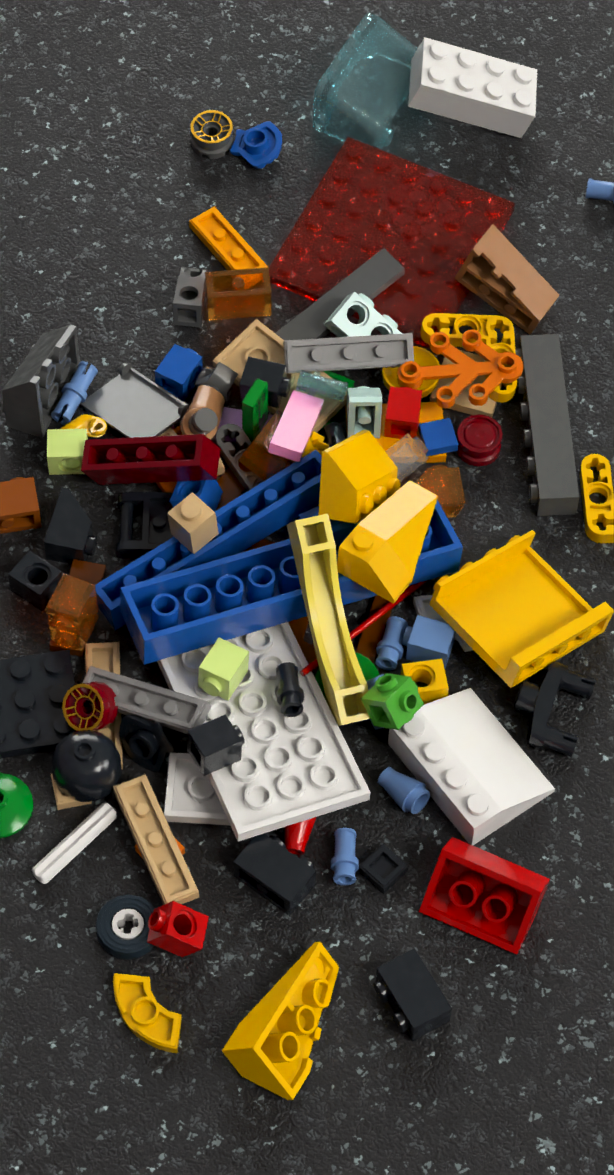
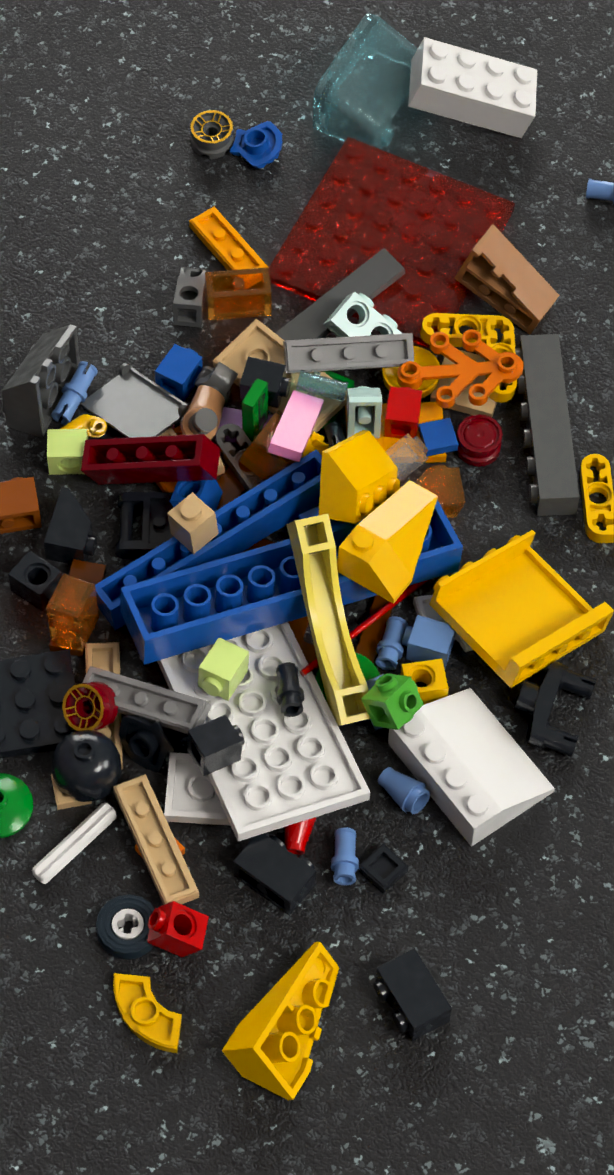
red slope [419,837,550,955] -> none

